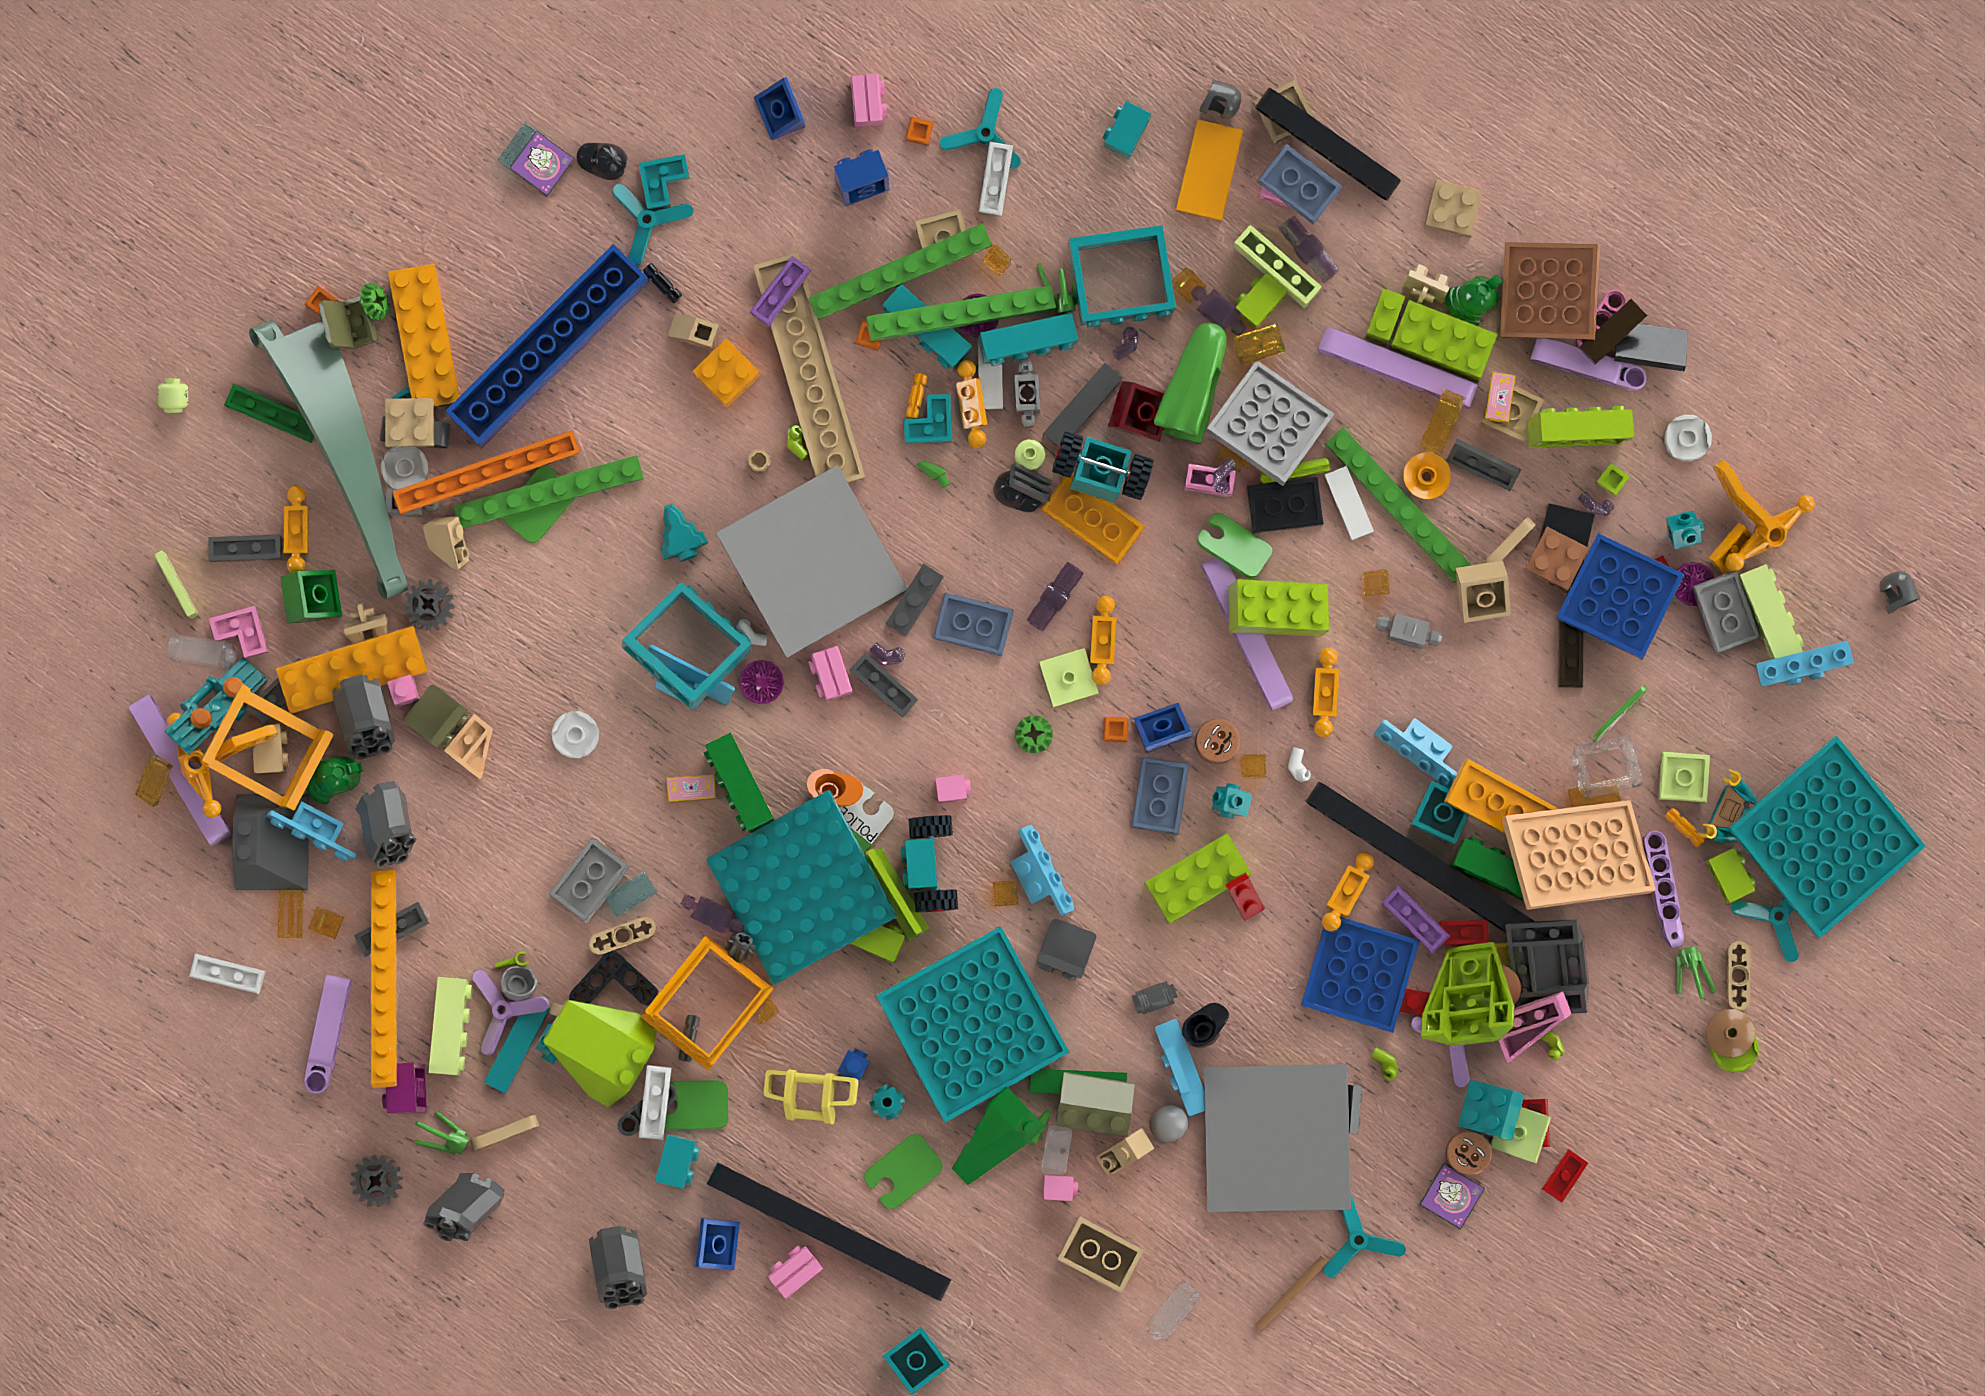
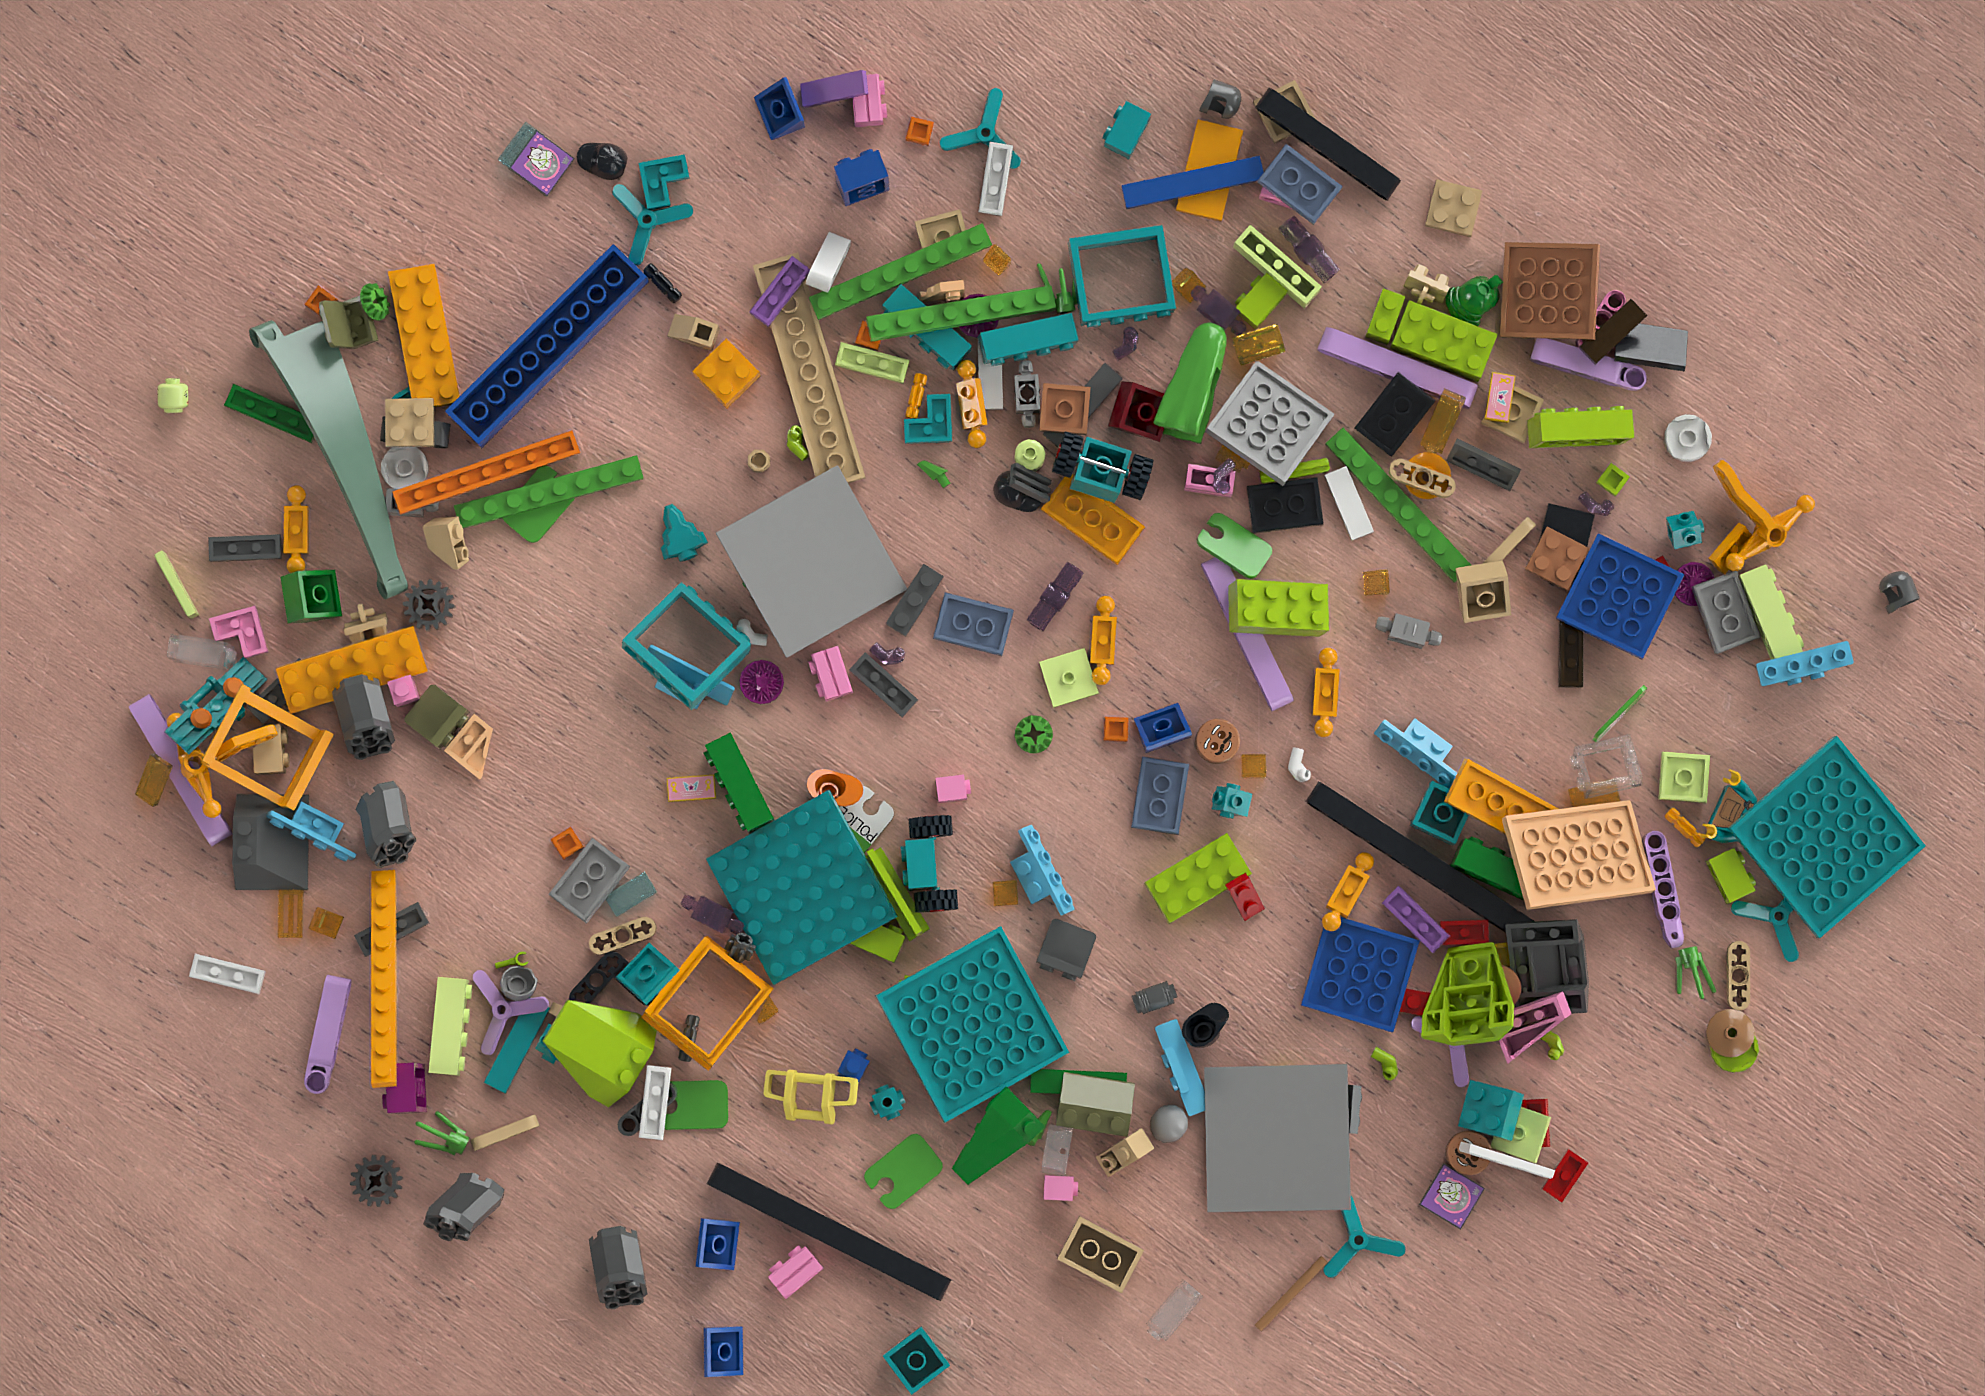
green helmet [306,756,364,804] -> none
white tile [552,711,599,758] -> none
teal brick [655,1134,701,1189] -> none
none -> orange tile [551,827,584,860]
none -> teal tile [616,943,680,1005]
none -> blue slope [704,1326,743,1377]
none -> medium lavender tile [800,70,868,108]
none -> white beam [806,232,851,293]
none -> yellowish green tile [835,342,910,384]
none -> light nougat wing [918,280,965,303]
none -> nougat plate [1039,383,1091,435]
none -> blue tile [1121,156,1264,210]
none -> black tile [1354,372,1436,457]
none -> tan beam [1389,459,1456,498]
none -> white tile [1459,1142,1555,1179]

